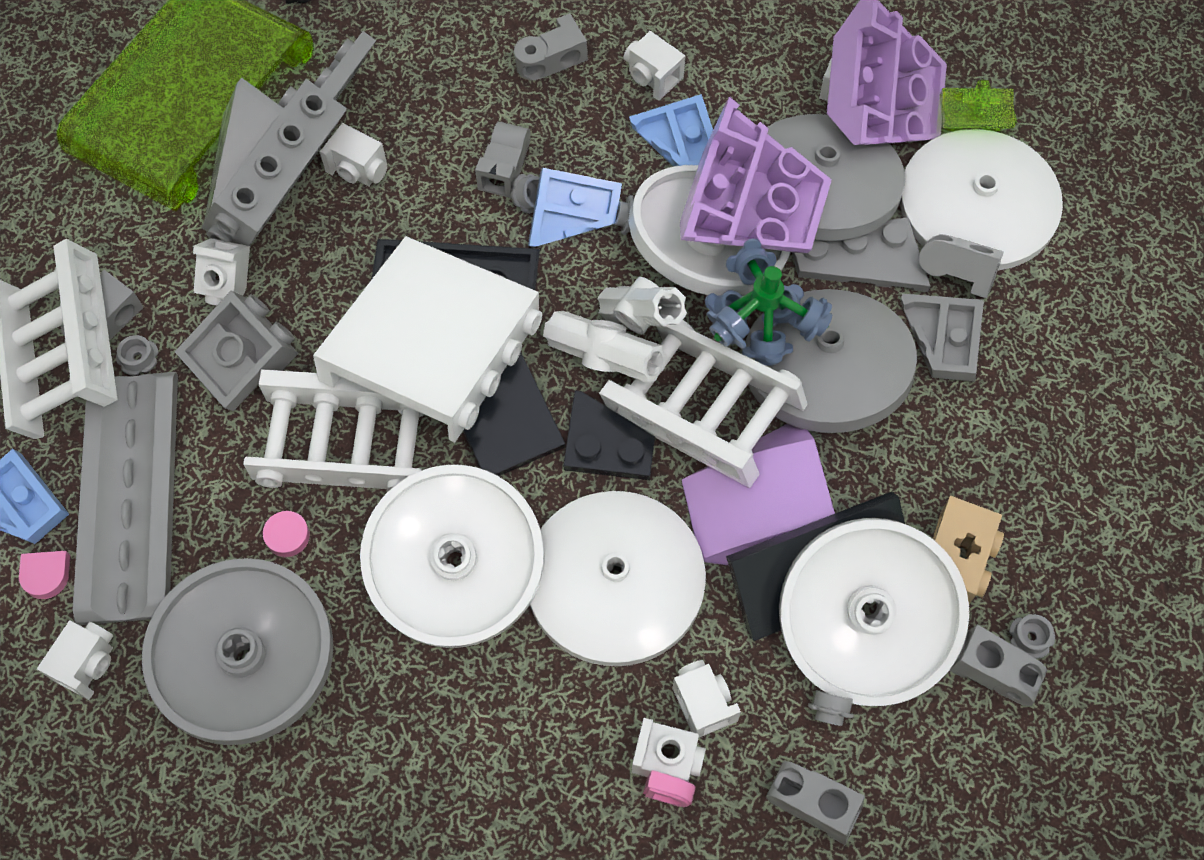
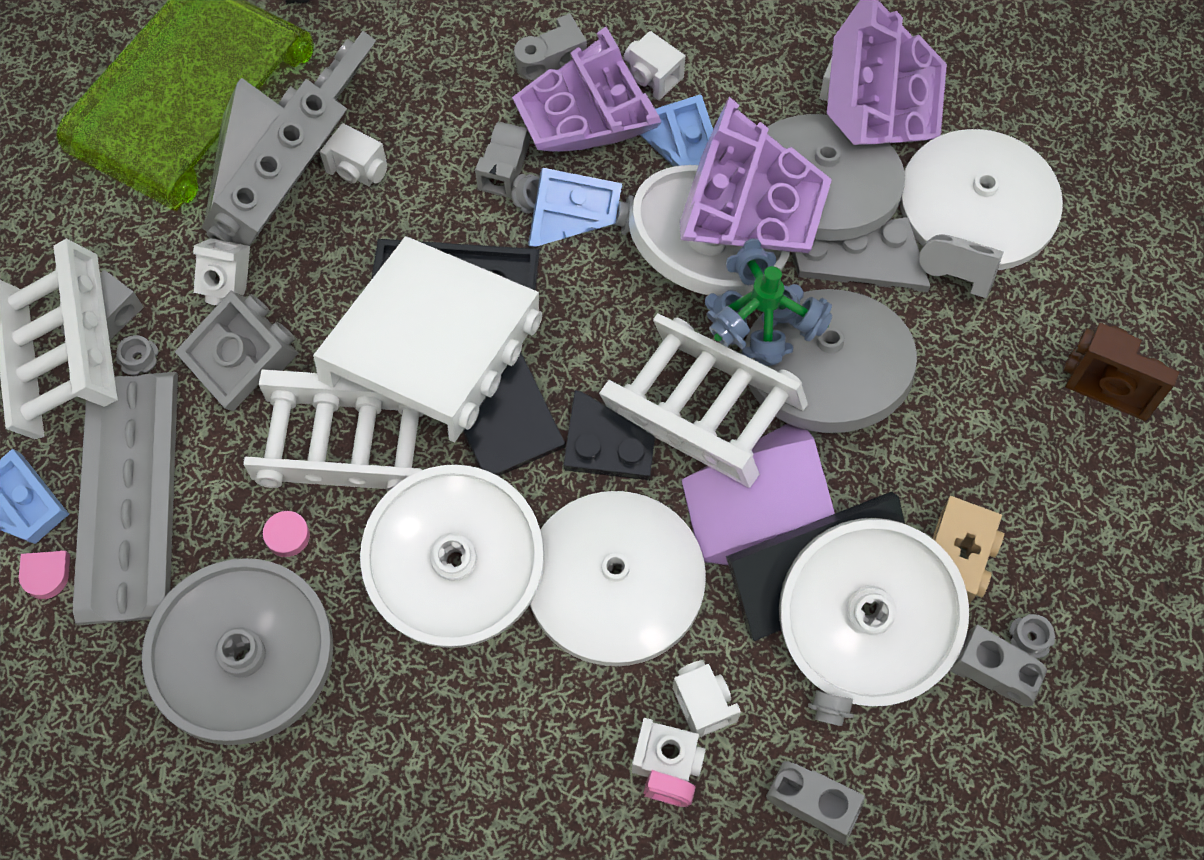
white brick [37,620,113,700] -> none
white piece [543,311,667,383] -> none
white piece [597,277,687,334] -> none
light grey wing [901,293,984,382] -> none
clear neon green hips [940,80,1017,132] -> none
none -> lavender wedge [512,26,661,152]
none -> reddish brown plate [1063,323,1179,421]

